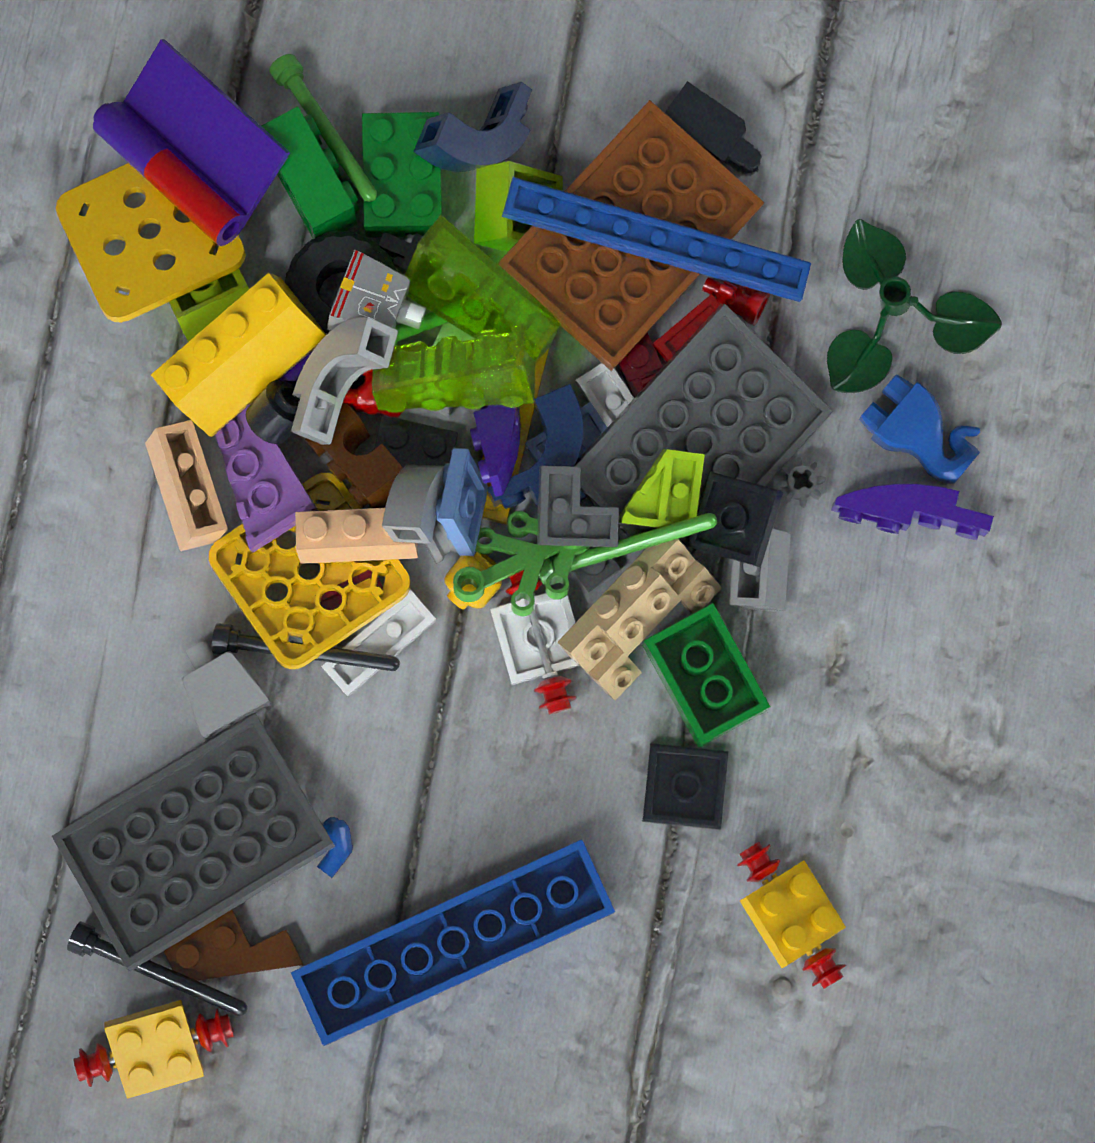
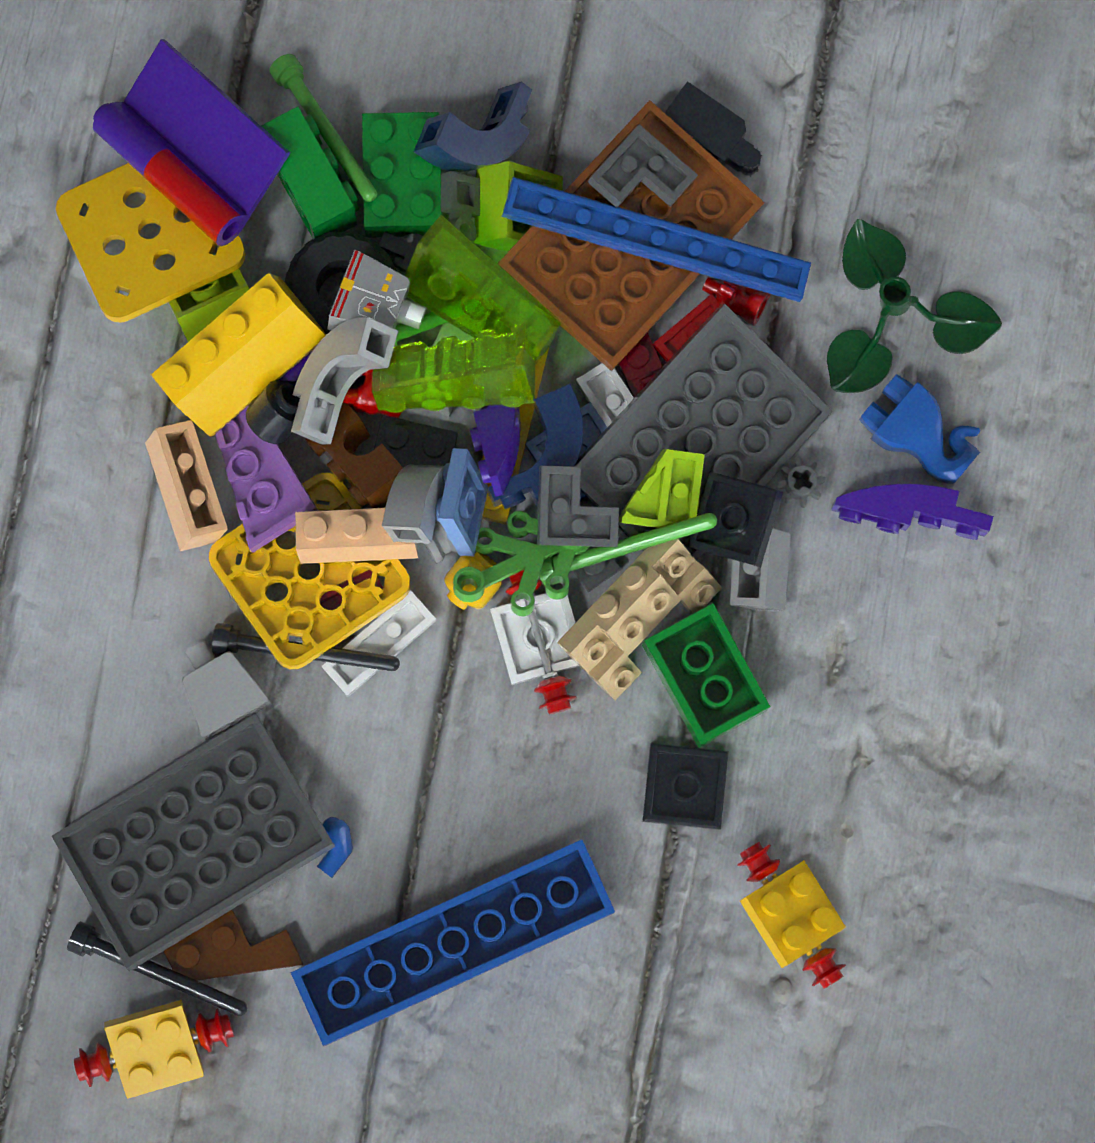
none -> dark grey plate [441,171,480,244]
none -> dark grey plate [588,124,698,208]

